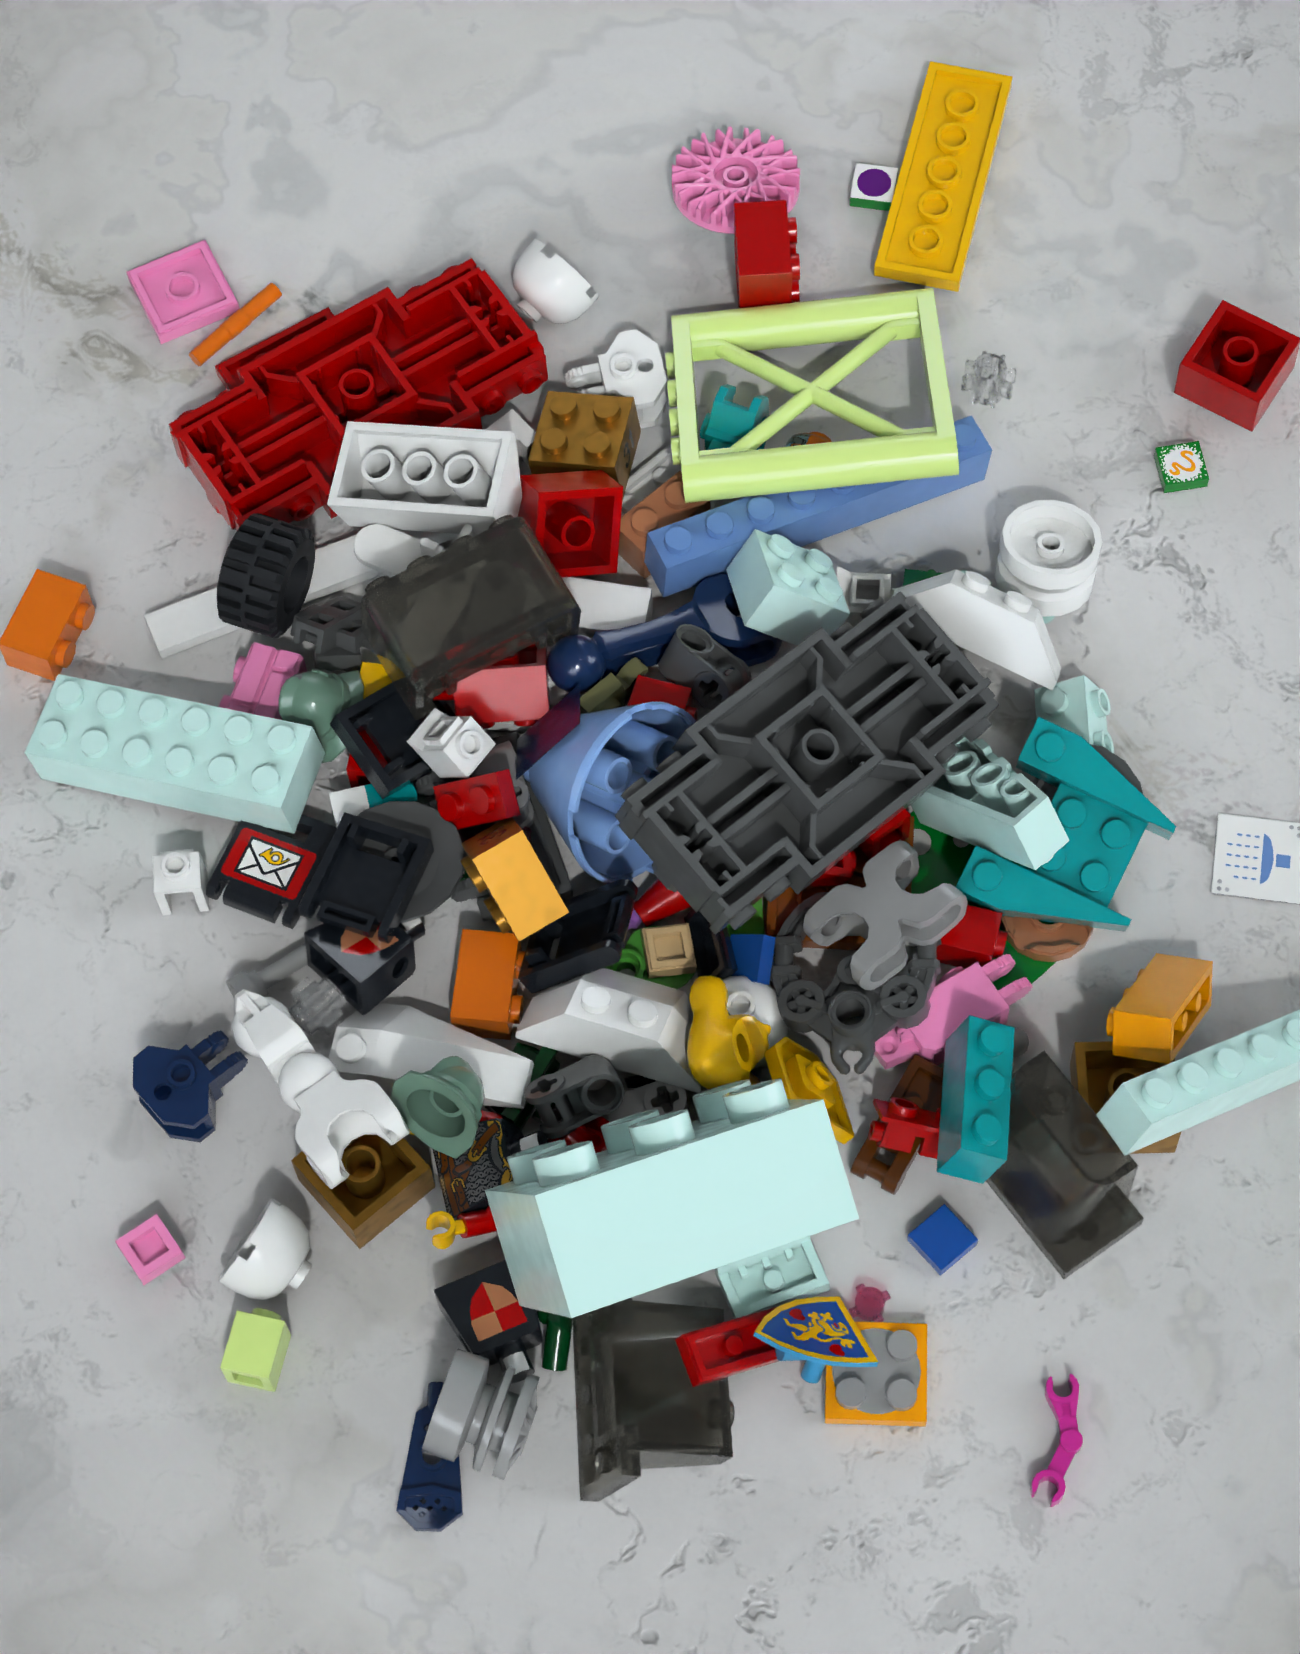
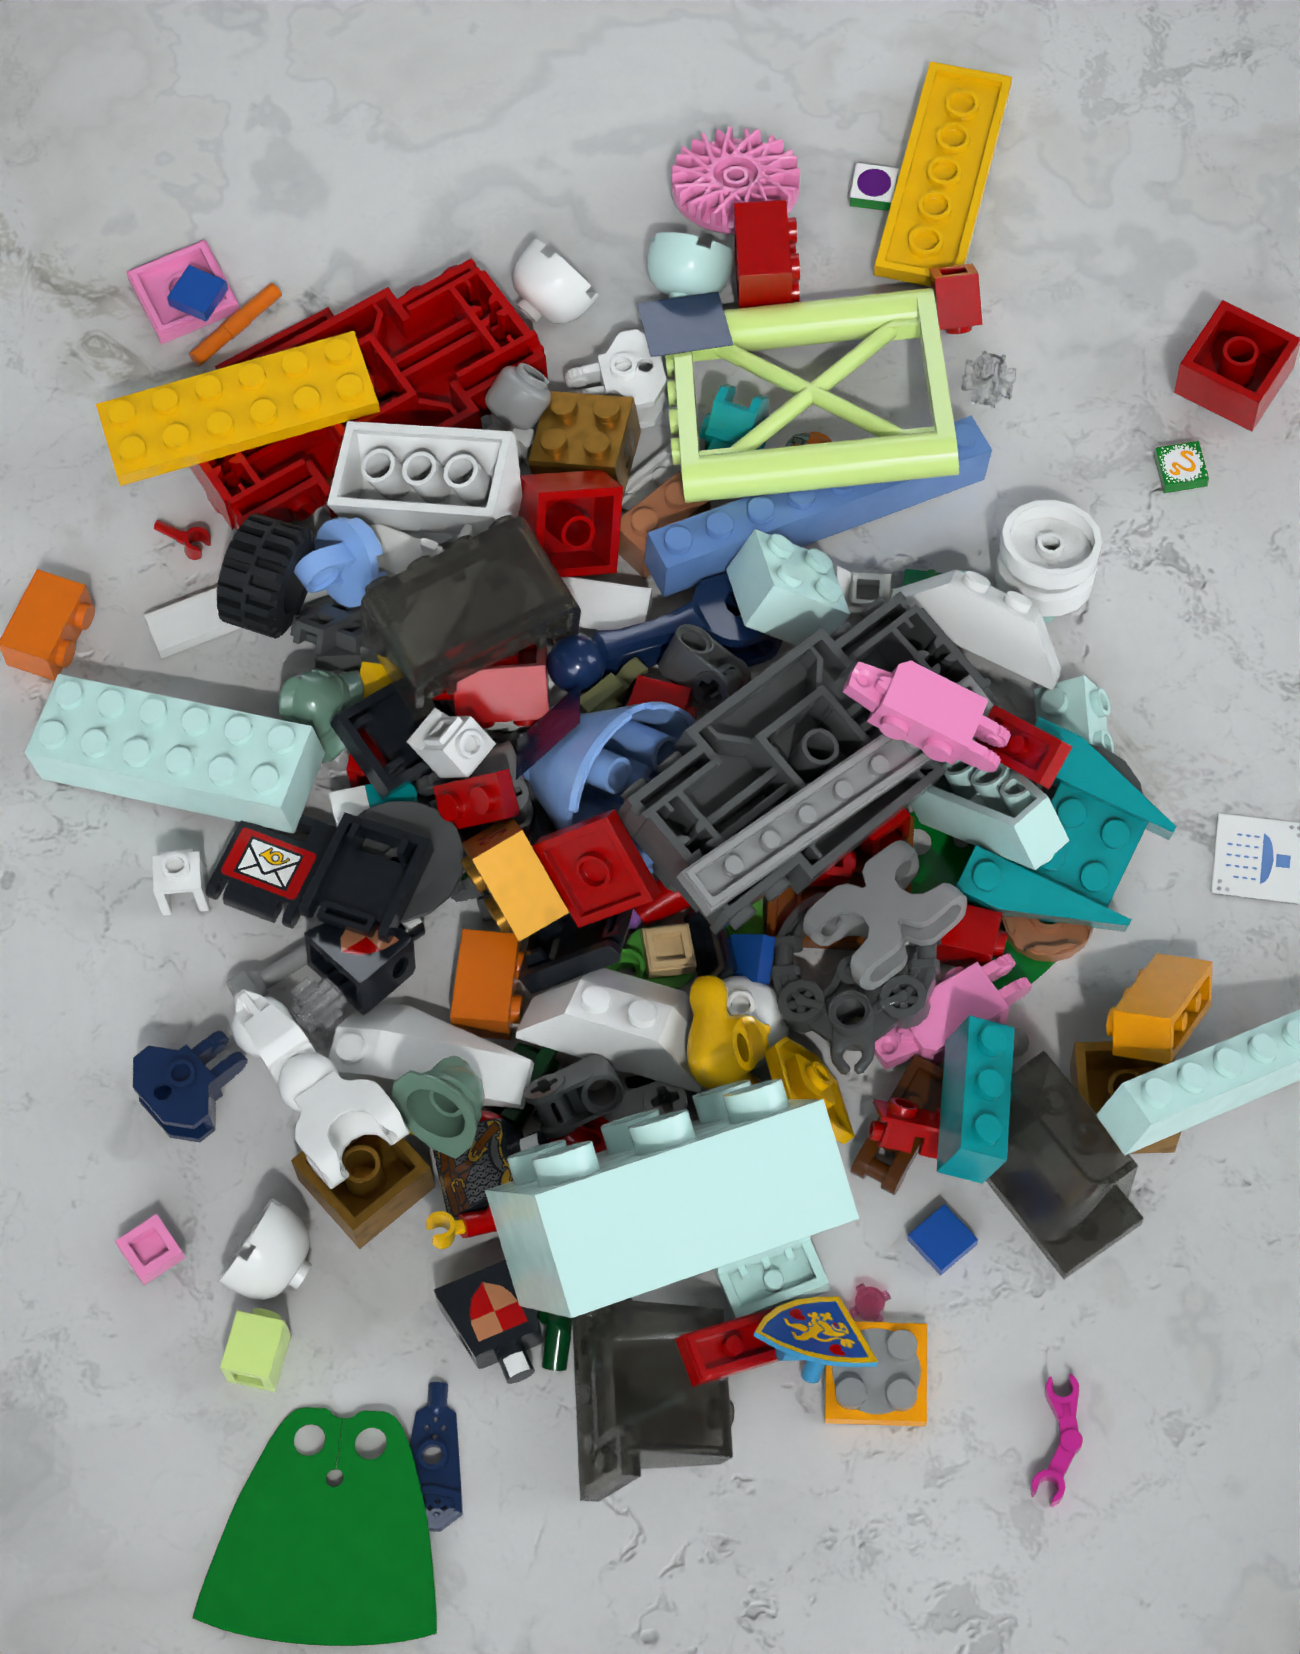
bright pink brick [219,642,307,720] -> none
light grey wheel [422,1349,540,1480] -> none
none -> yellow plate [96,331,380,486]
none -> red hand [154,520,211,560]
none -> blue tile [167,265,228,322]
none -> green piece [192,1407,437,1646]
none -> light blue tile [294,516,386,608]
none -> light grey head [485,363,551,431]
none -> red plate [532,809,661,928]
none -> sticker [637,292,734,357]
none -> light aqua cylinder [647,232,735,299]
none -> light grey tile [676,674,994,917]
none -> bright pink hinge [843,661,1011,773]
none -> red brick [929,263,983,334]
none -> red plate [974,705,1073,789]

